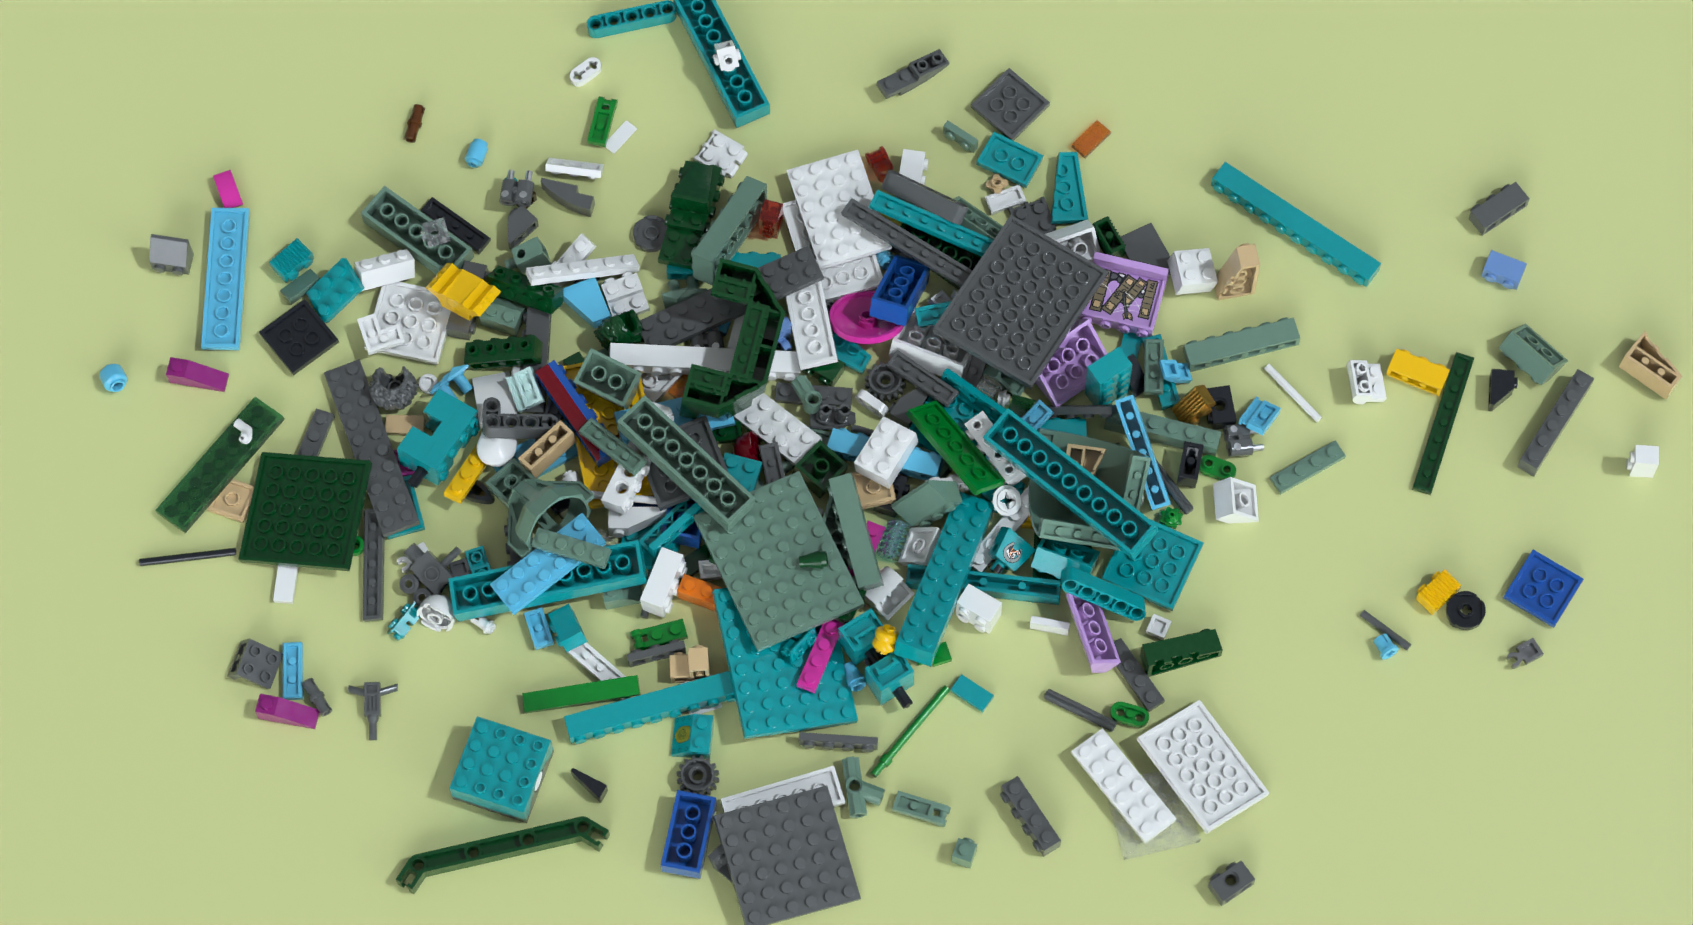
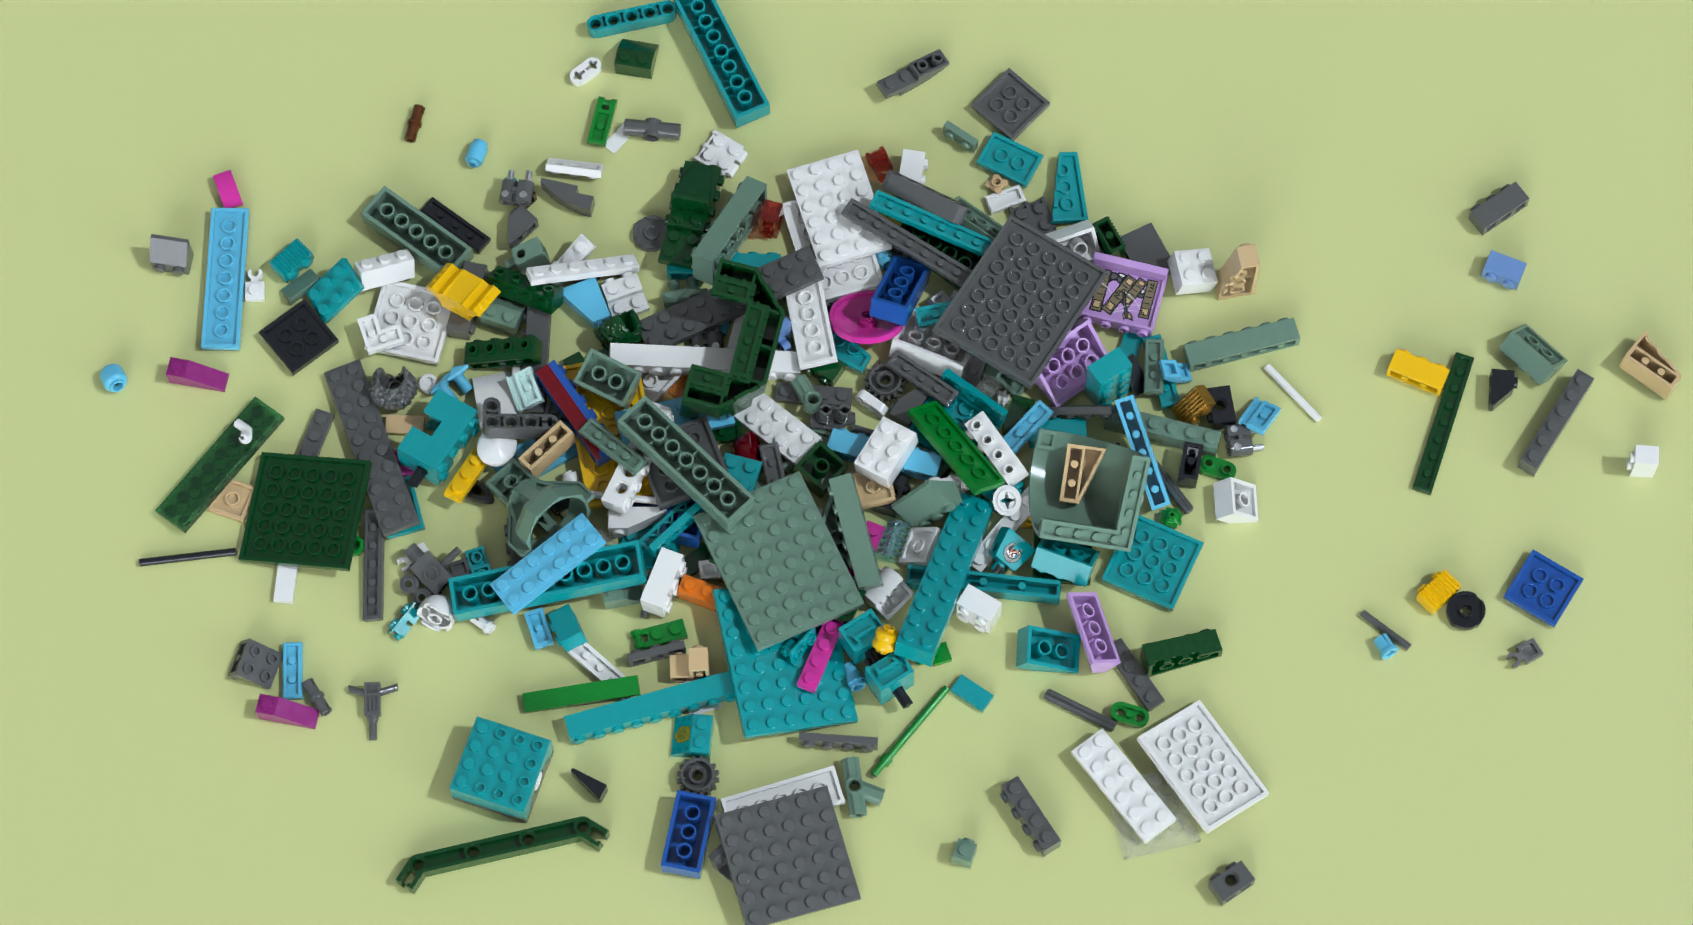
clear brick [420,217,451,247] -> none
sand green plate [531,527,612,569] -> none
white brick [713,40,741,71] -> none
dark green cone [799,550,828,569] -> none
sand green plate [892,791,951,827] -> none
teal brick [983,408,1159,560] -> none
white tile [1030,616,1070,636] -> none
teal beam [1061,567,1146,621] -> none
clear orange tile [1072,120,1111,158] -> none
white plate [1146,614,1172,640] -> none
teal brick [1211,162,1381,287] -> none
sand green plate [1270,440,1346,495] -> none
white brick [1346,360,1387,405] -> none
none -> white plate [245,269,265,302]
none -> dark green slope [614,39,659,79]
none -> dark grey piece [623,118,681,142]
none -> teal slope [1016,625,1080,674]

